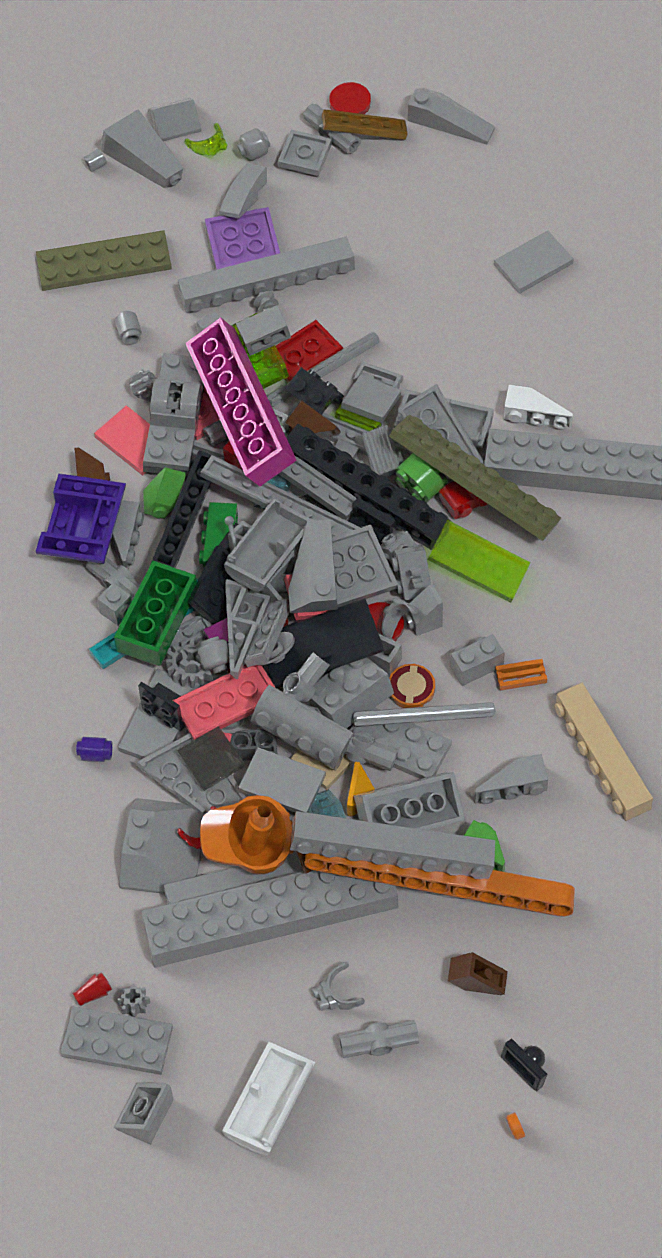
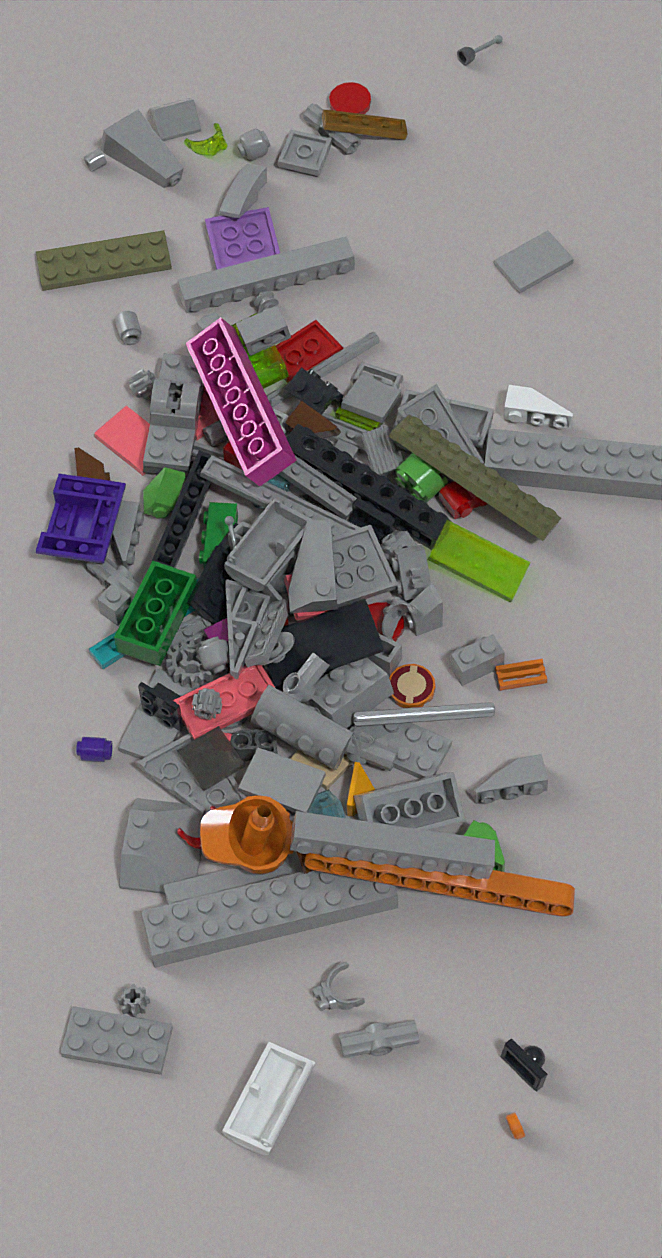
red cone [73,972,112,1006] -> none
light grey slope [114,1083,174,1145] -> none
light grey wedge [408,88,495,144] -> none
reddish brown slope [448,952,508,996] -> none
tan brick [554,682,653,821] -> none
none -> light grey gear [192,688,223,720]
none -> dark grey hinge [457,35,503,65]

